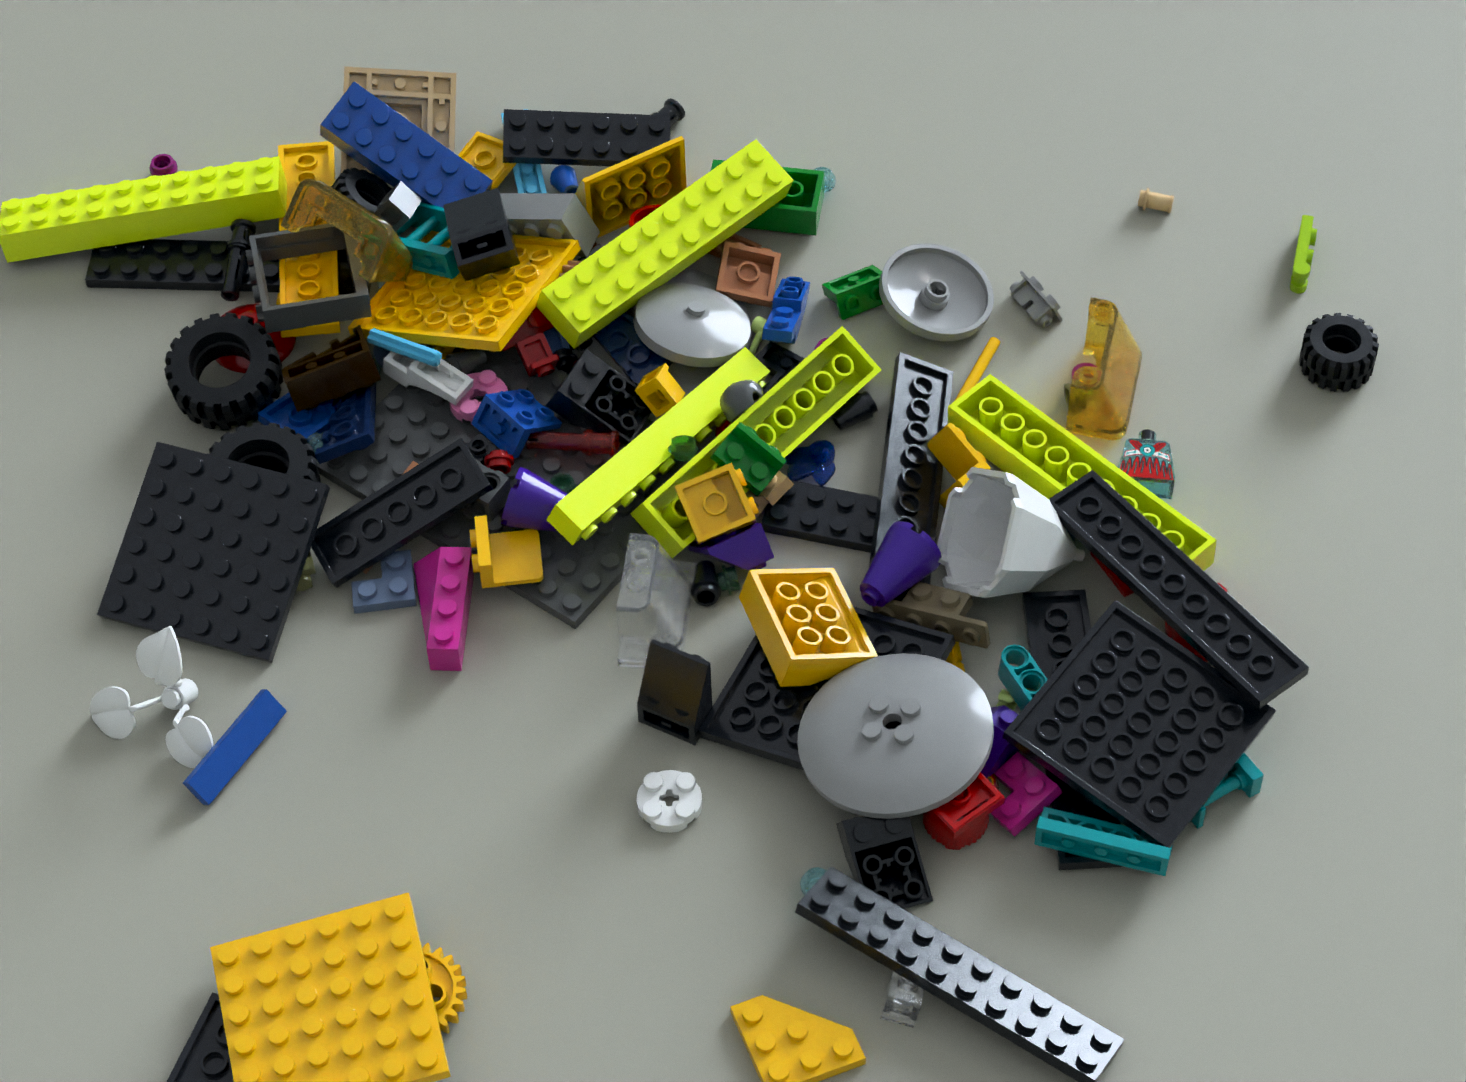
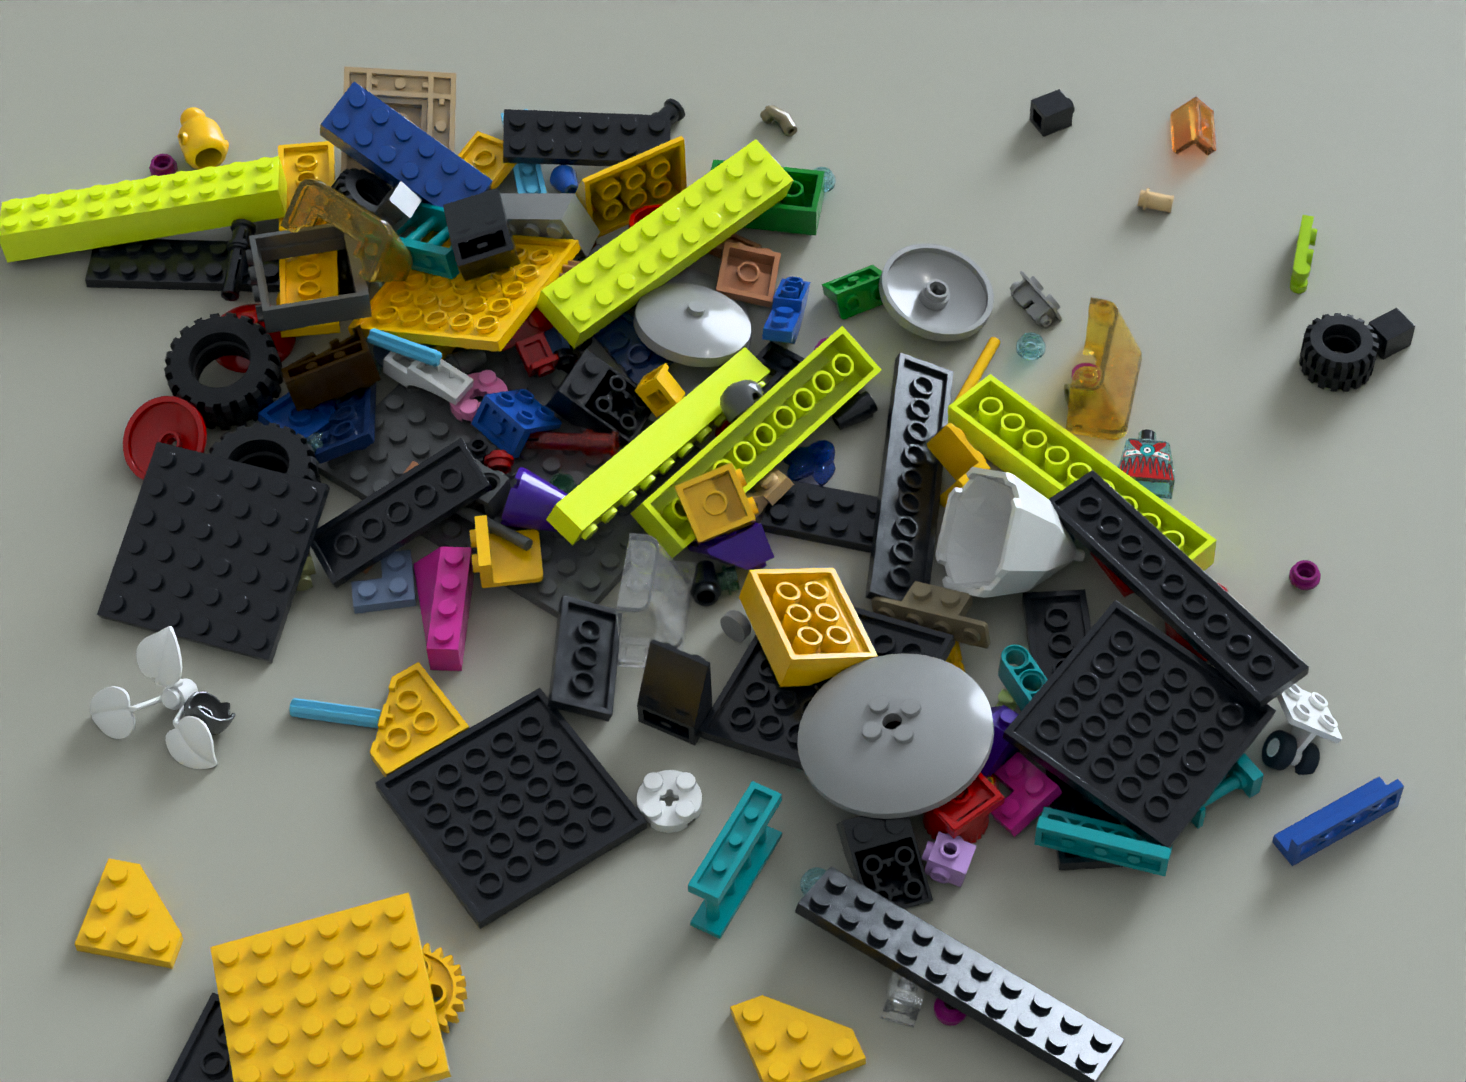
blue tile [183,689,287,805] -> none
clear green plate [668,435,698,461] -> none
green bracket [710,422,787,497] -> none
yellowish green hand [749,316,767,355] -> none
dark purple cone [860,521,942,607] -> none
none -> yellow plate [74,858,184,969]
none -> red dish [123,396,207,480]
none -> yellow piece [177,107,229,170]
none -> dark grey hair [184,691,236,735]
none -> medium azure axle [289,698,382,728]
none -> yellow plate [370,662,469,777]
none -> black plate [375,688,647,929]
none -> dark grey bar [455,506,533,551]
none -> black plate [548,595,623,722]
none -> teal fence [688,781,782,939]
none -> light grey tile [720,610,751,642]
none -> dark tan arm [760,105,797,136]
none -> lavender brick [922,831,976,887]
none -> magenta plate [934,998,967,1026]
none -> clear light blue plate [1016,332,1046,360]
none -> black brick [1029,89,1075,137]
none -> clear orange panel [1170,97,1216,156]
none -> white plate [1262,684,1342,775]
none -> blue fence [1272,776,1404,866]
none -> magenta plate [1289,560,1321,590]
none -> black brick [1368,307,1415,360]

